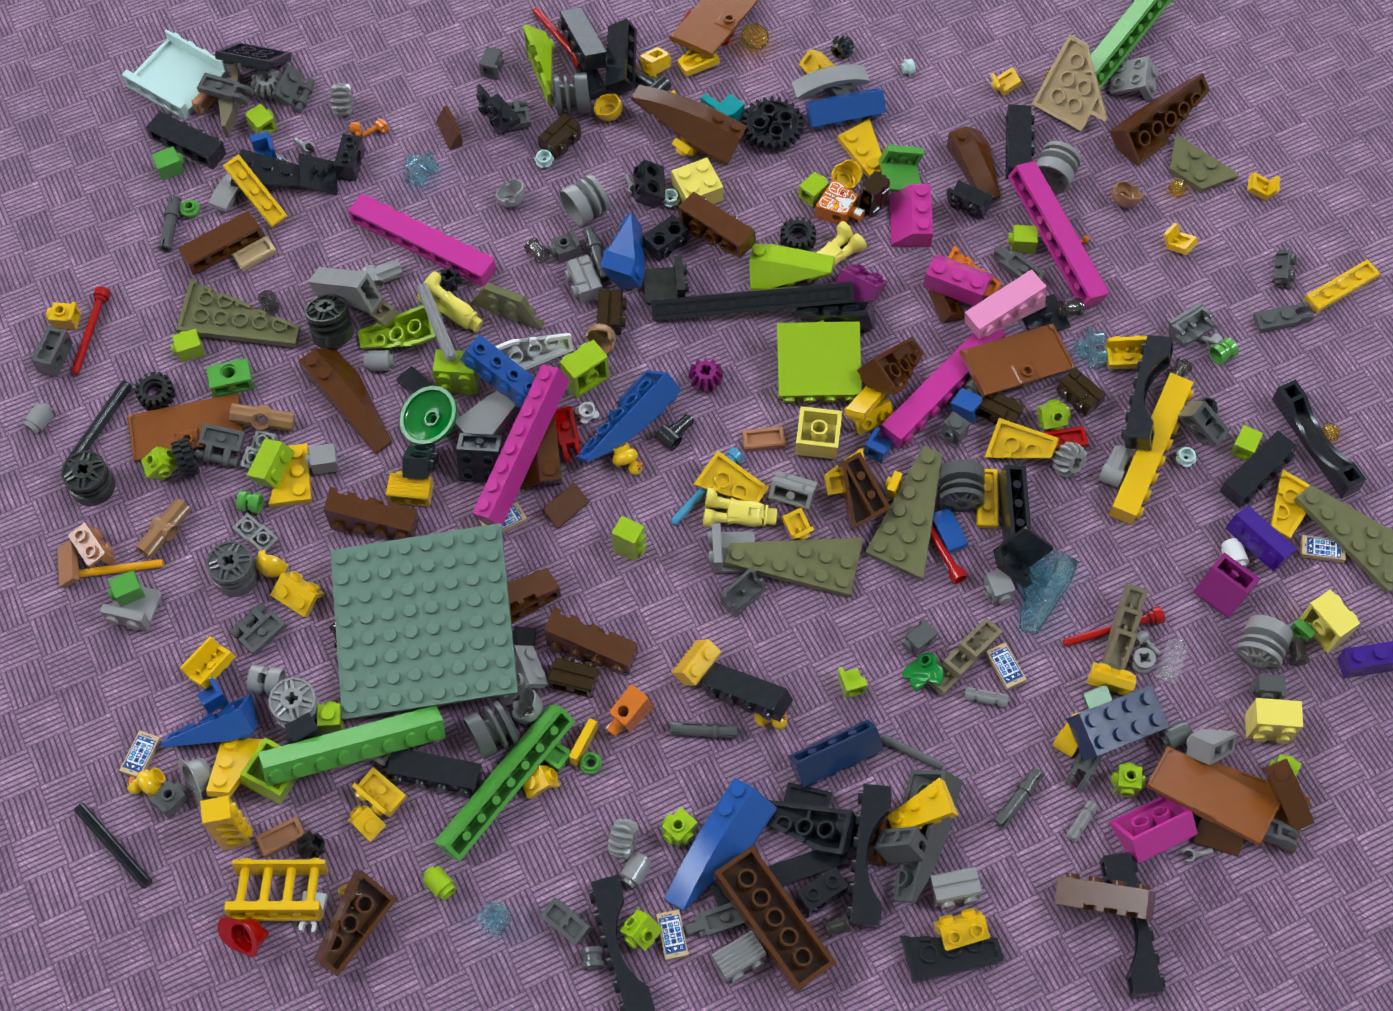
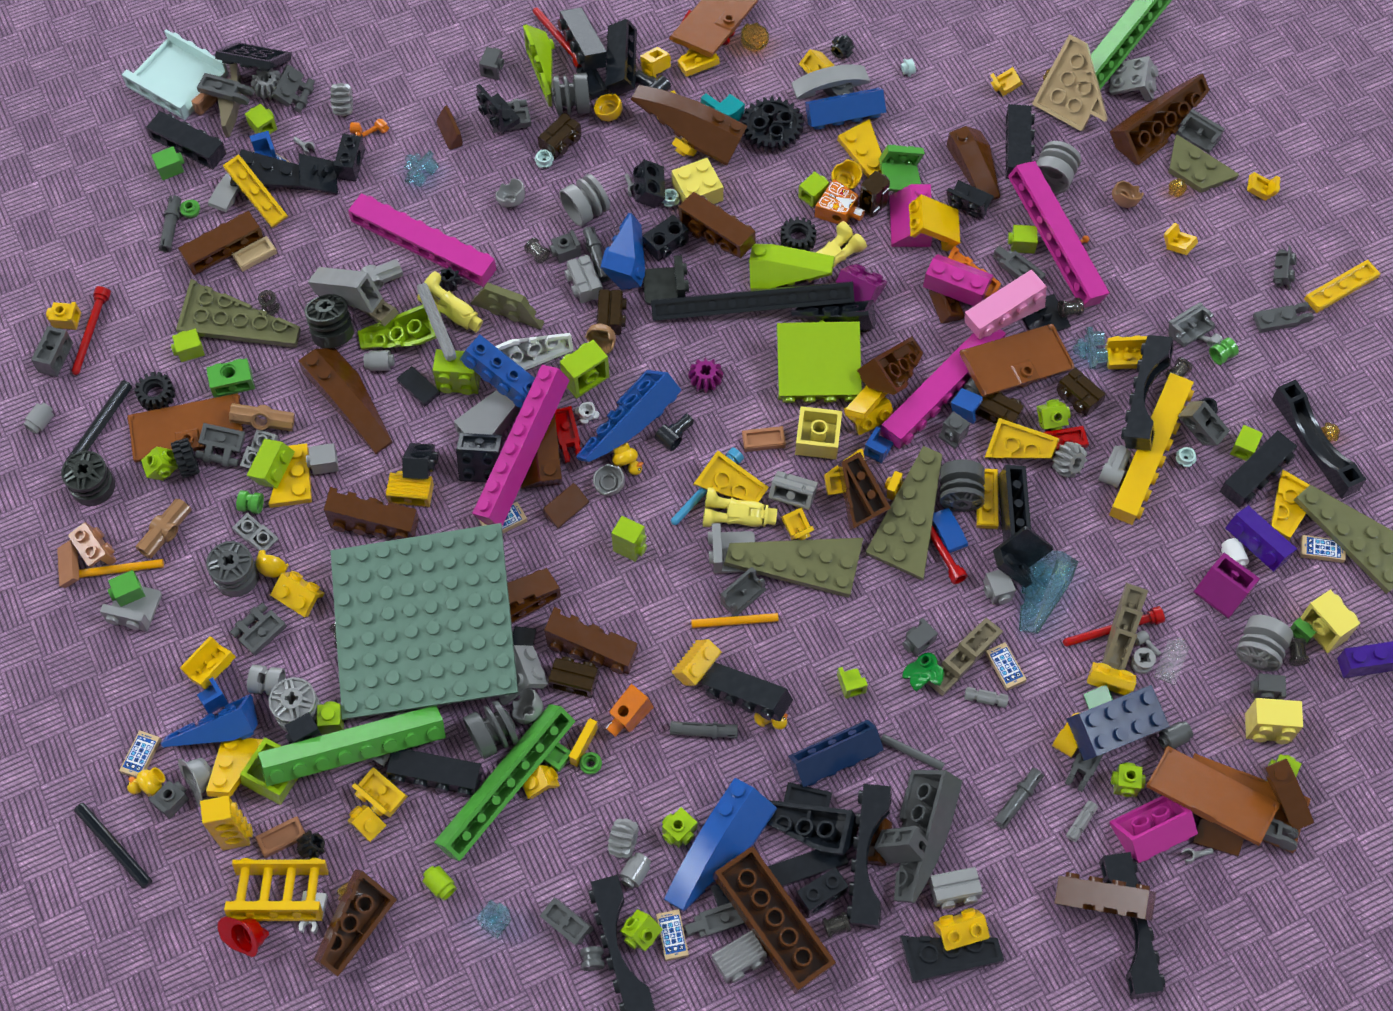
green dish [400,386,458,444] -> none
yellow wing [887,778,959,830] -> none
light grey slope [1186,729,1237,765] -> none
none -> light grey hair [593,464,625,496]
none -> light orange bar [691,613,779,628]
none -> yellow panel [909,194,961,252]
none -> dark grey hinge [1177,109,1225,154]

